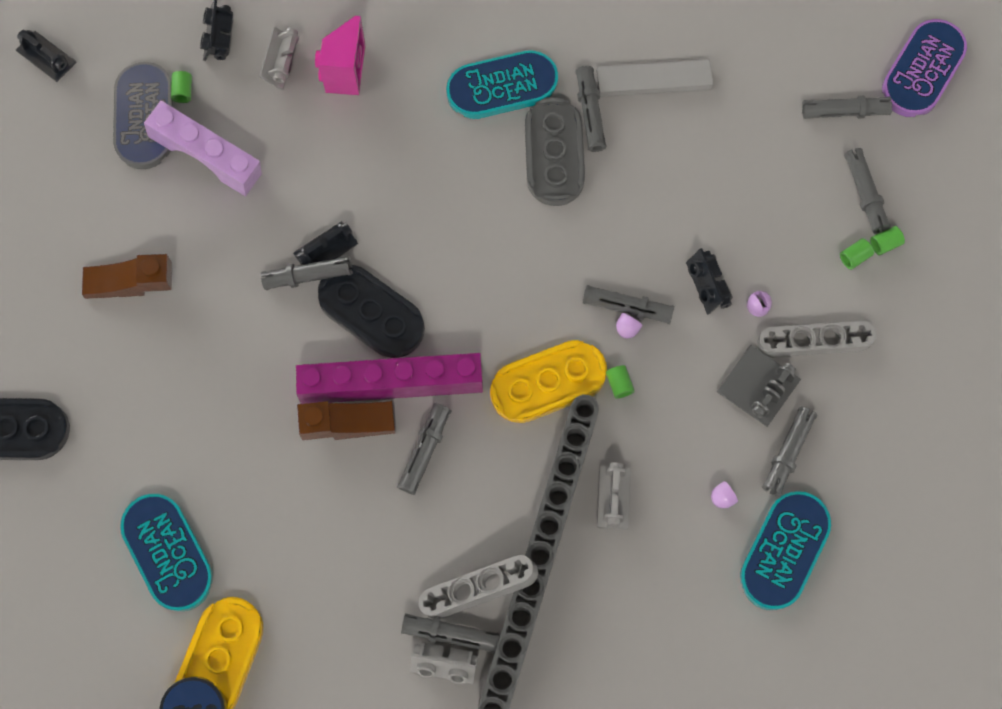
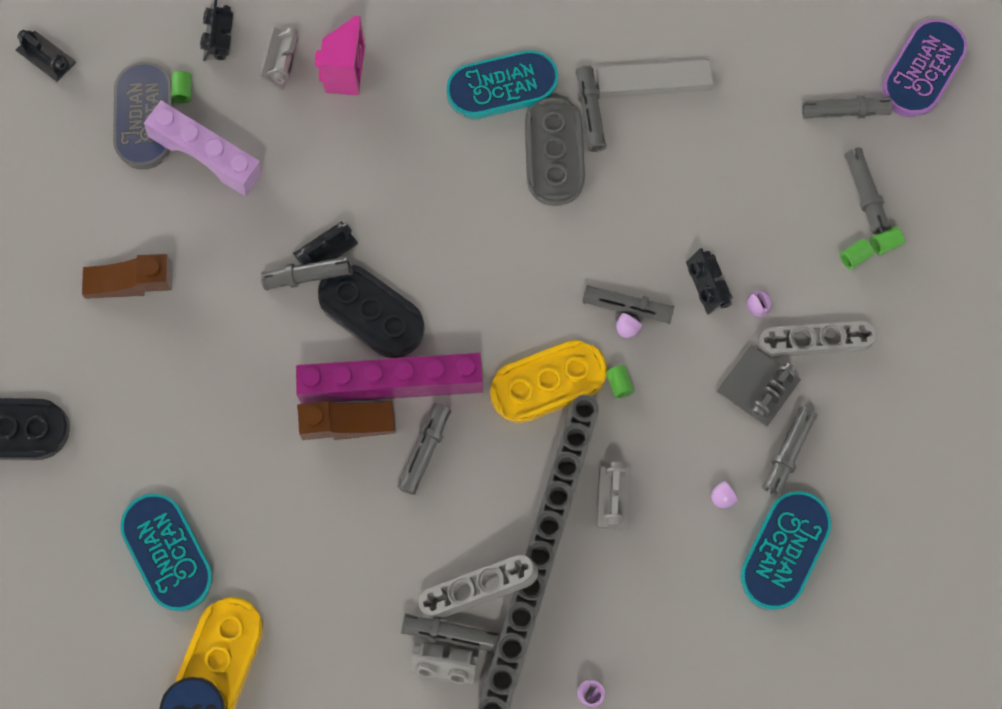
none -> lavender hinge [577,680,605,707]

